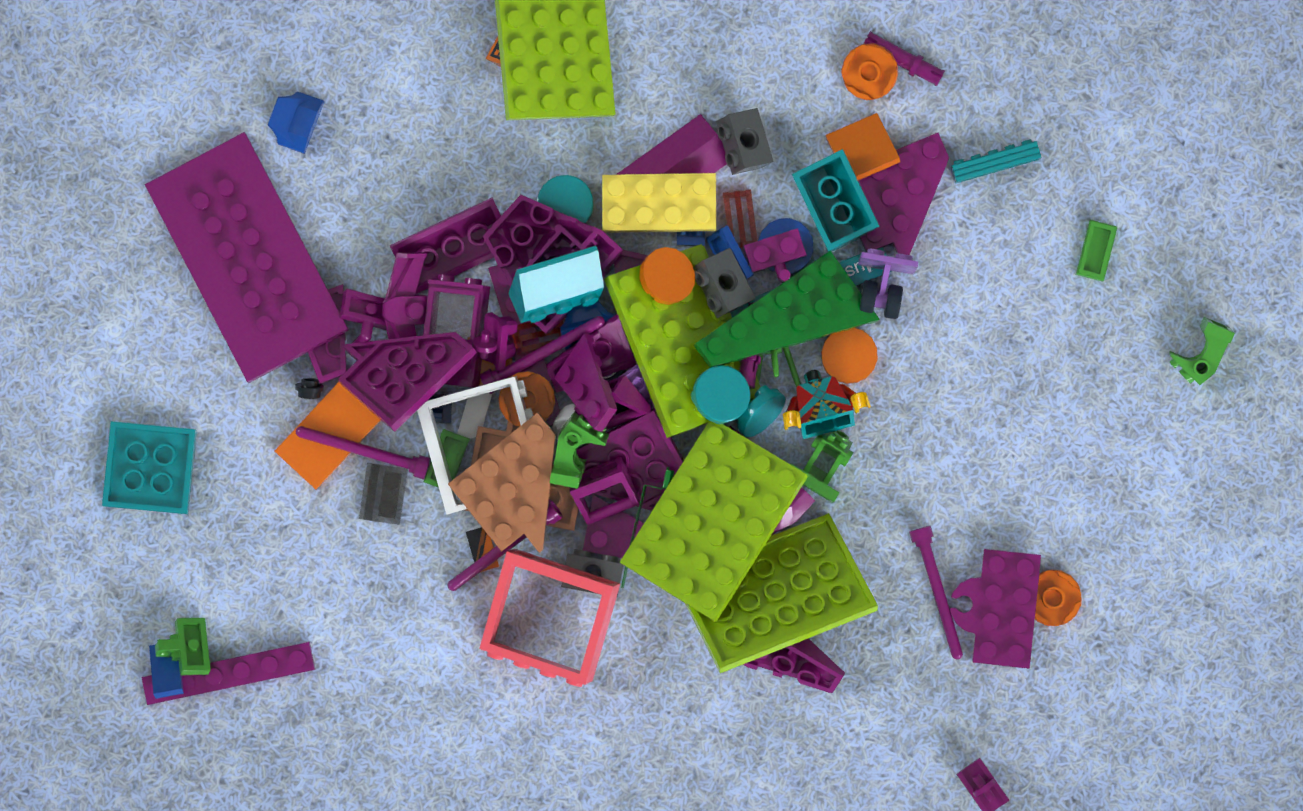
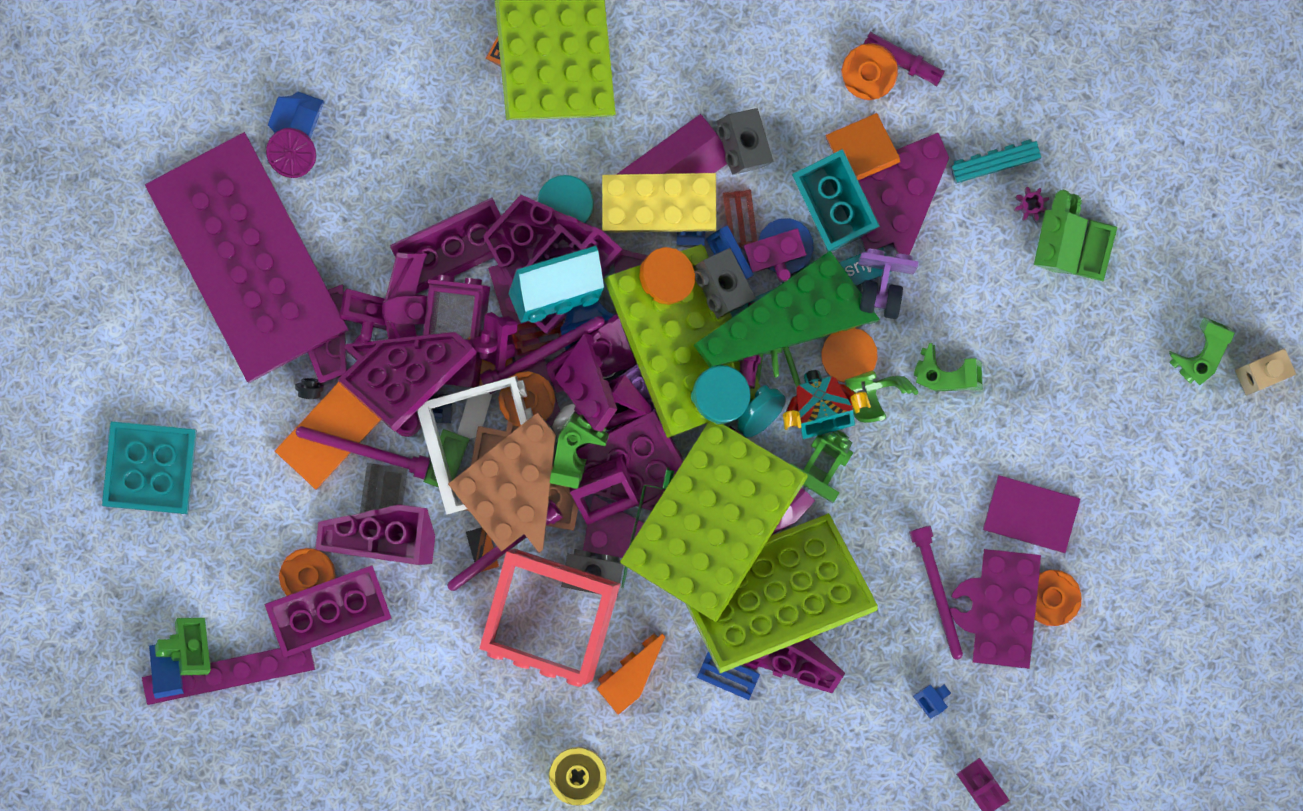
none -> magenta slope [264,565,392,658]
none -> magenta wheel [266,128,316,178]
none -> orange tile [279,548,336,596]
none -> magenta wedge [315,504,435,565]
none -> magenta plate [396,412,421,437]
none -> light yellow brick [549,747,607,806]
none -> orange slope [596,633,665,715]
none -> blue tile [697,652,760,700]
none -> bright green helmet [845,370,918,423]
none -> blue tile [913,684,951,719]
none -> bright green tile [914,343,983,392]
none -> magenta tile [983,475,1081,553]
none -> magenta gear [1014,187,1049,222]
none -> bright green hinge [1034,189,1088,275]
none -> tan torso [1235,348,1297,396]

